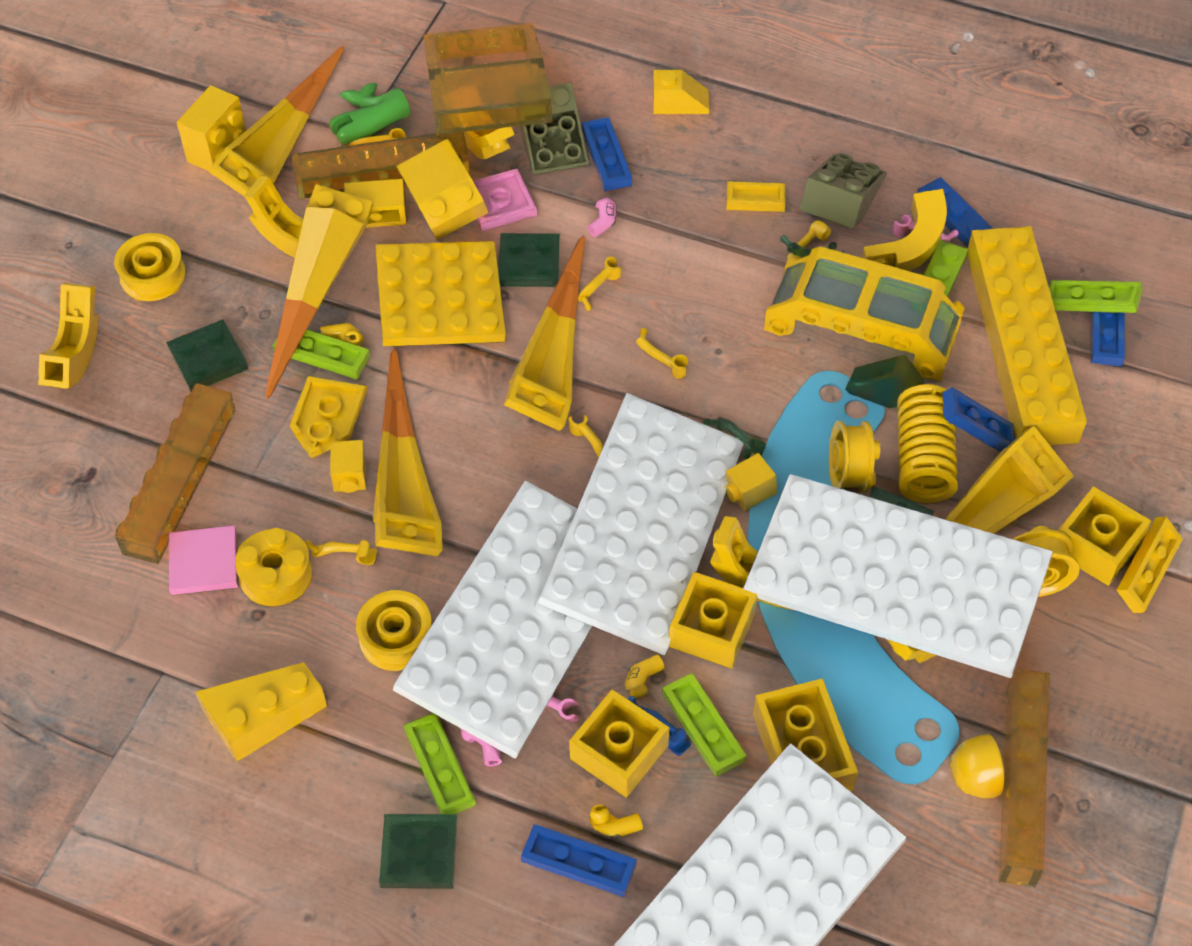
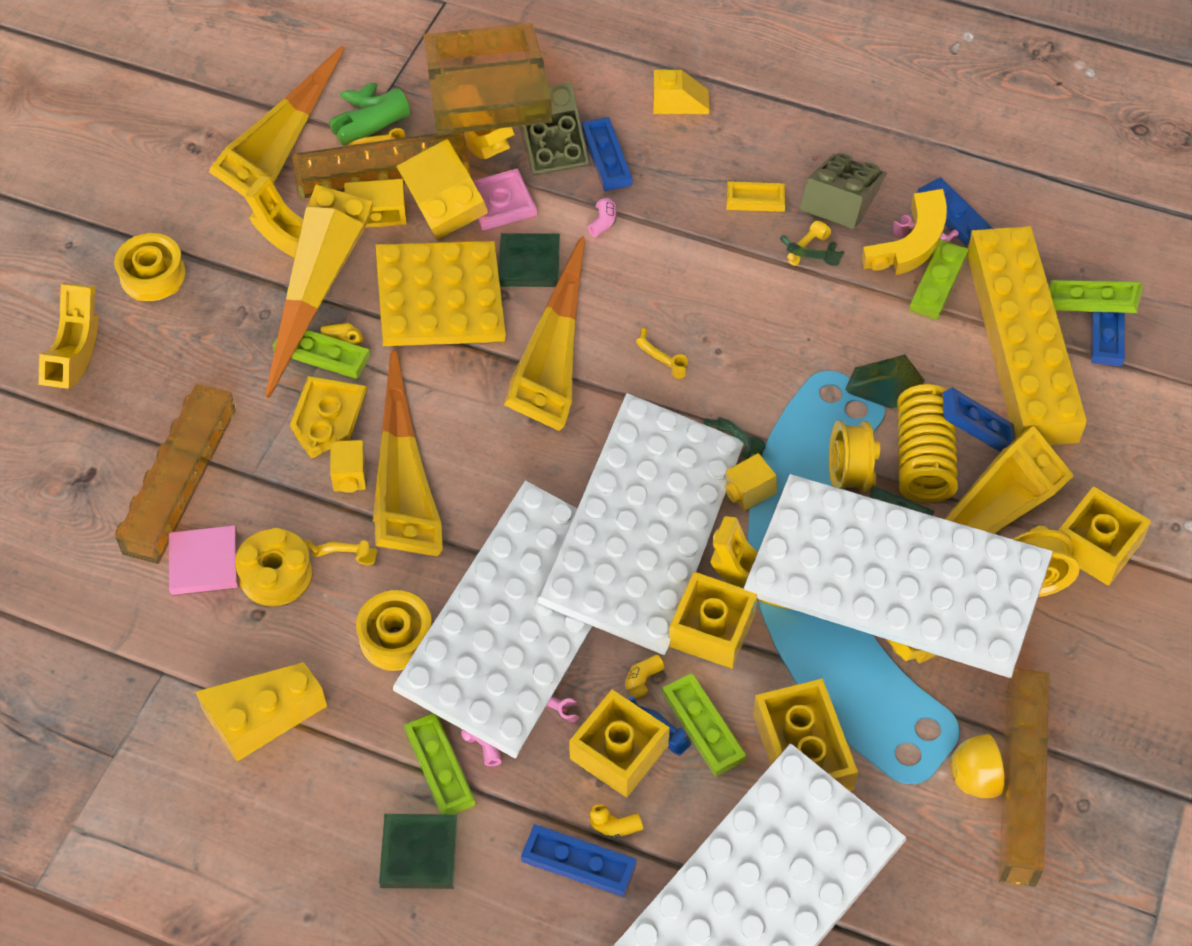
clear green plate [166,319,248,393] -> none
yellow brick [177,85,246,171] -> none
yellow piece [569,415,604,459] -> none
yellow piece [578,256,622,311] -> none
windscreen [764,246,965,382] -> none
yellow plate [1116,516,1183,613] -> none

